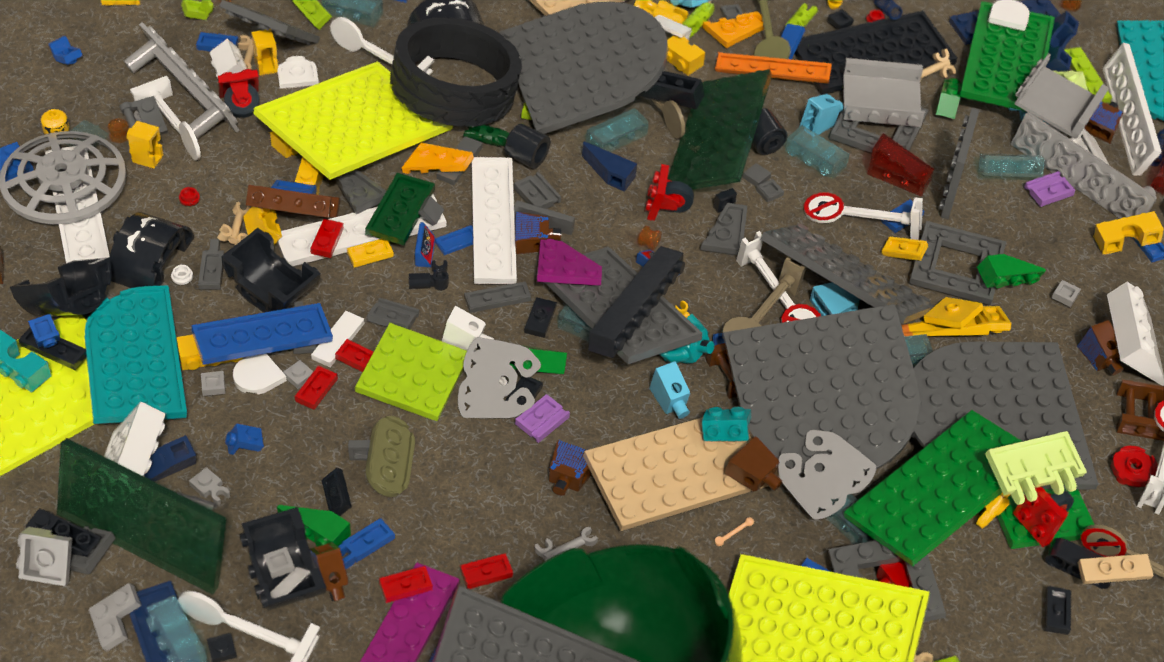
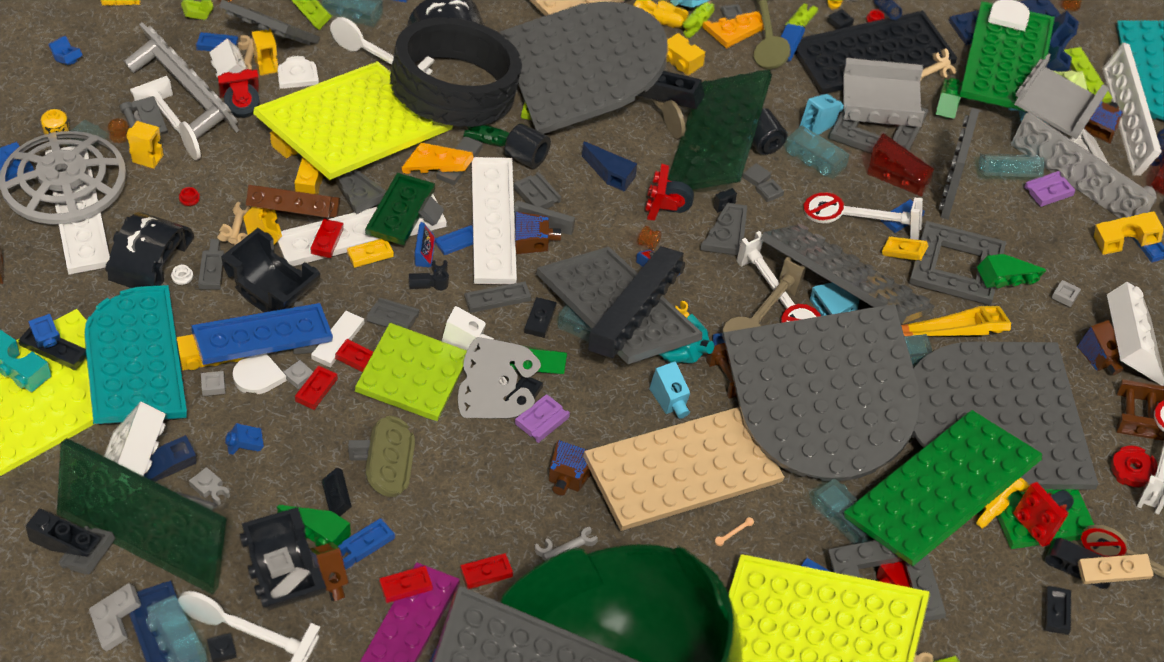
black cylinder [10,257,111,317] -> none
light grey plate [16,527,72,586] -> none
blue tile [271,180,317,194] -> none
magenta plate [537,239,602,286] -> none
clear light blue brick [586,108,649,152] -> none
white panel [655,15,692,40] -> none
teal bracket [702,407,751,441] -> none
orange tile [715,52,832,83] -> none
reddish brown torso [724,436,783,491] -> none
light grey piece [778,430,876,519] -> none
yellow plate [924,297,983,329] -> none
yellowish green hinge [985,431,1087,505] -> none

